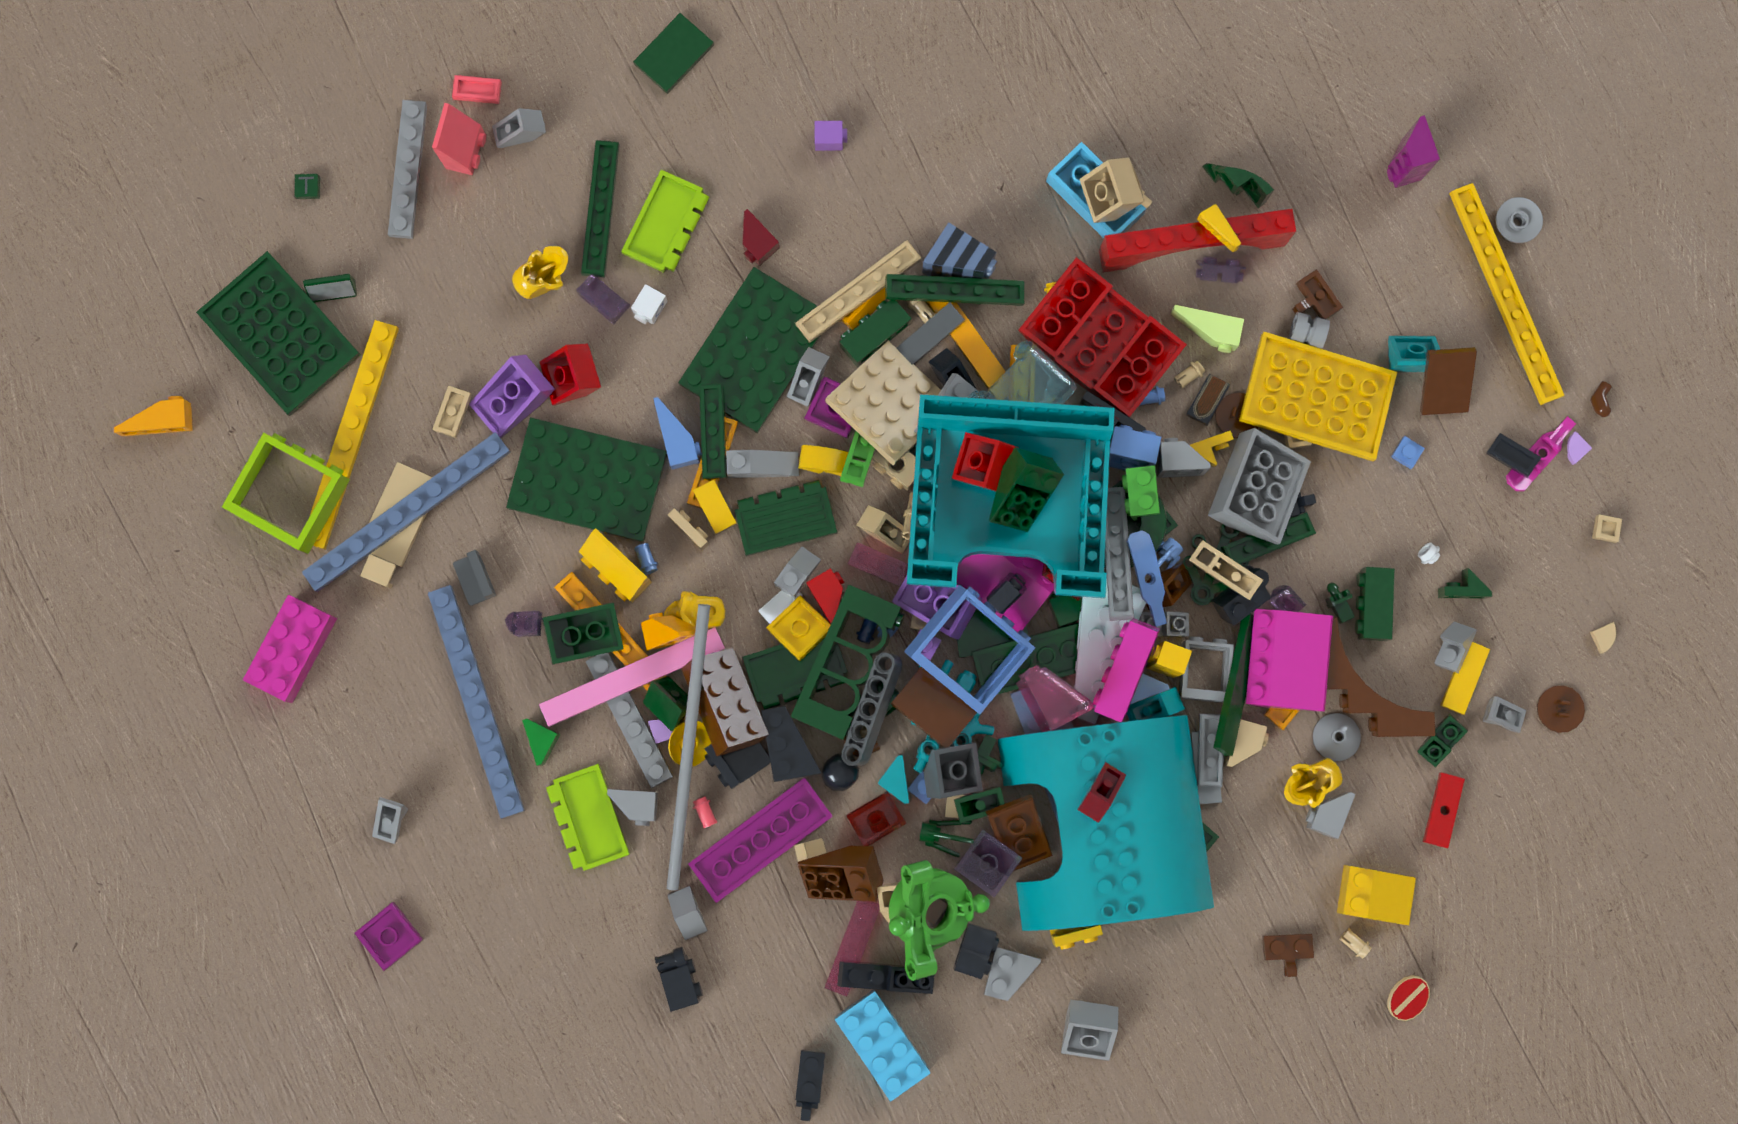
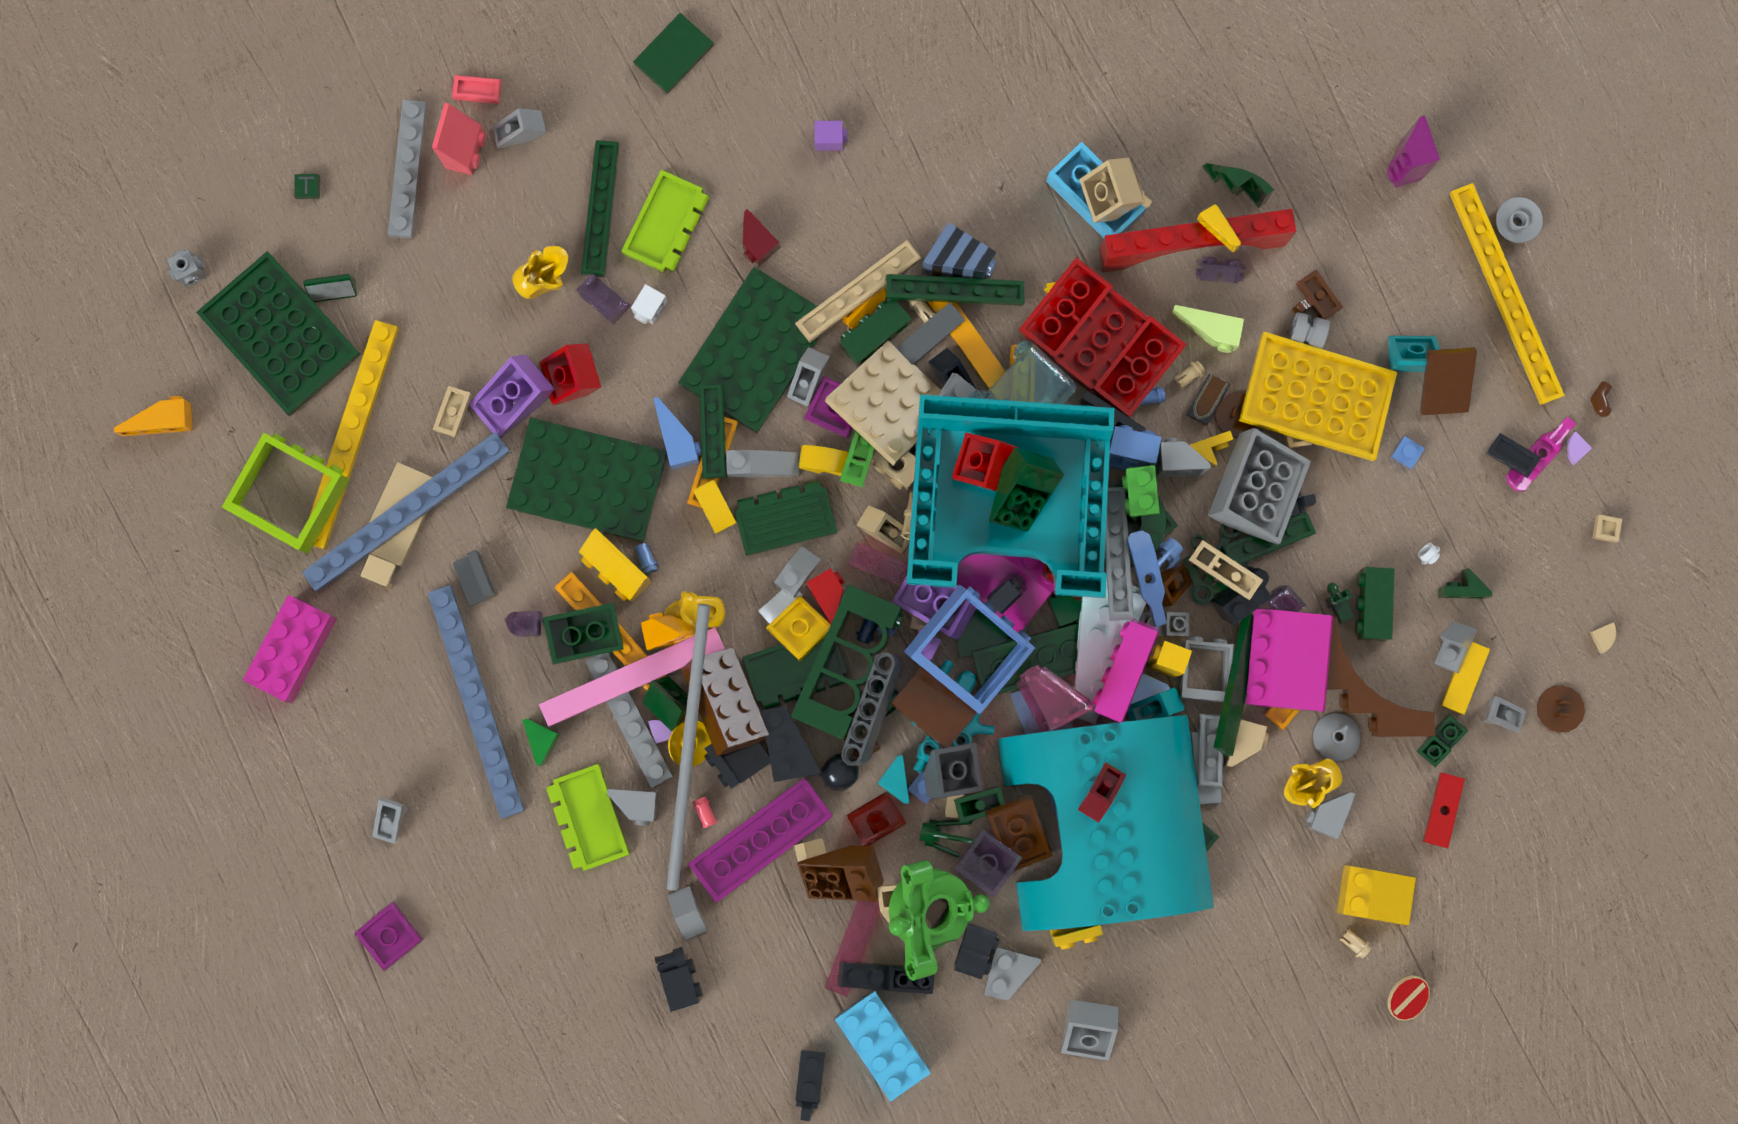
tan plate [668,508,709,551] -> none
dark green piece [977,734,1003,776] -> none
reddish brown plate [1262,934,1314,977] -> none
none -> light grey brick [167,250,206,287]

